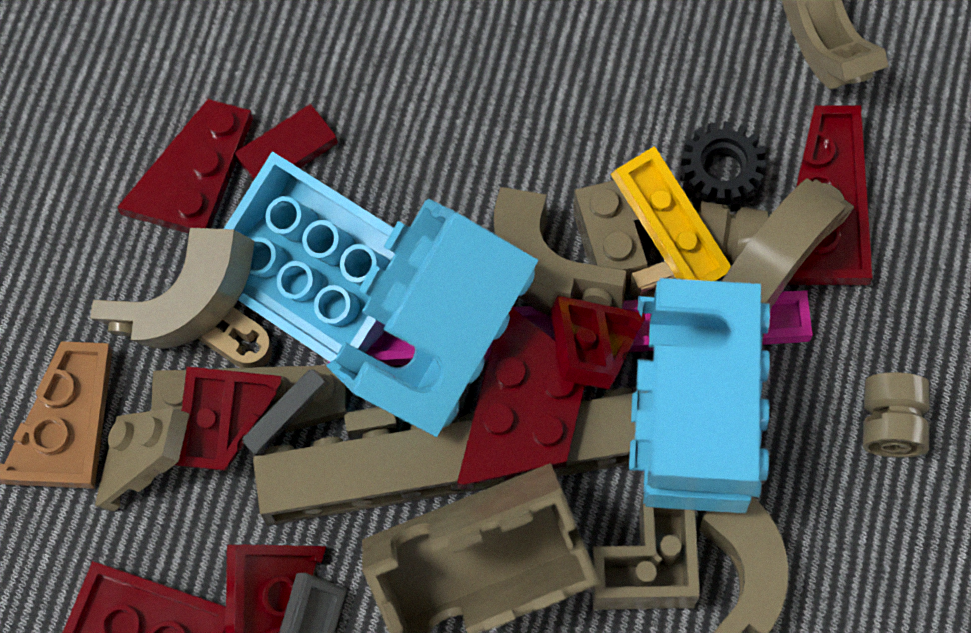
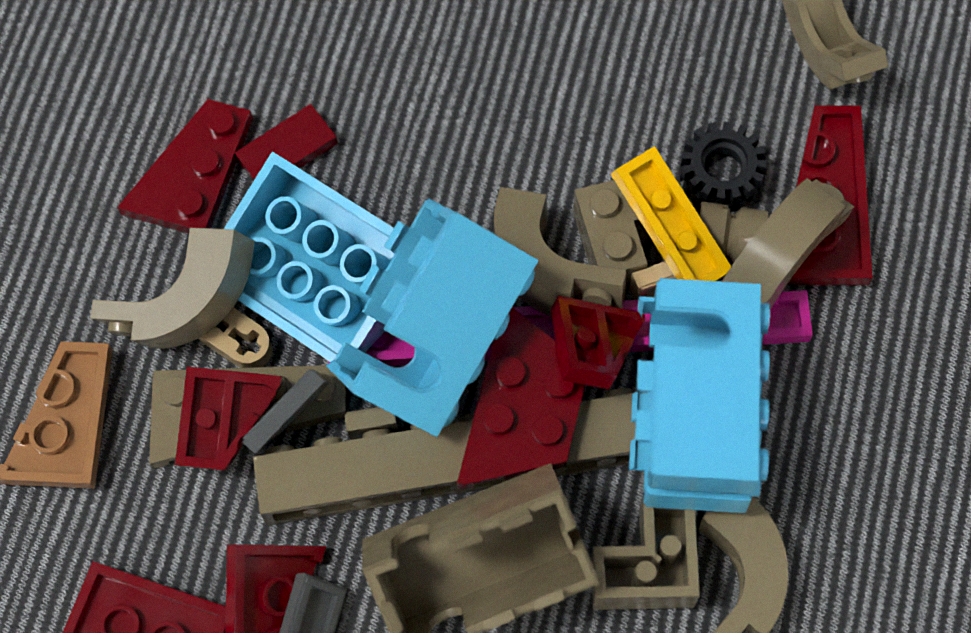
dark tan wing [95,407,189,511] -> none
dark tan wheel [863,372,930,458] -> none

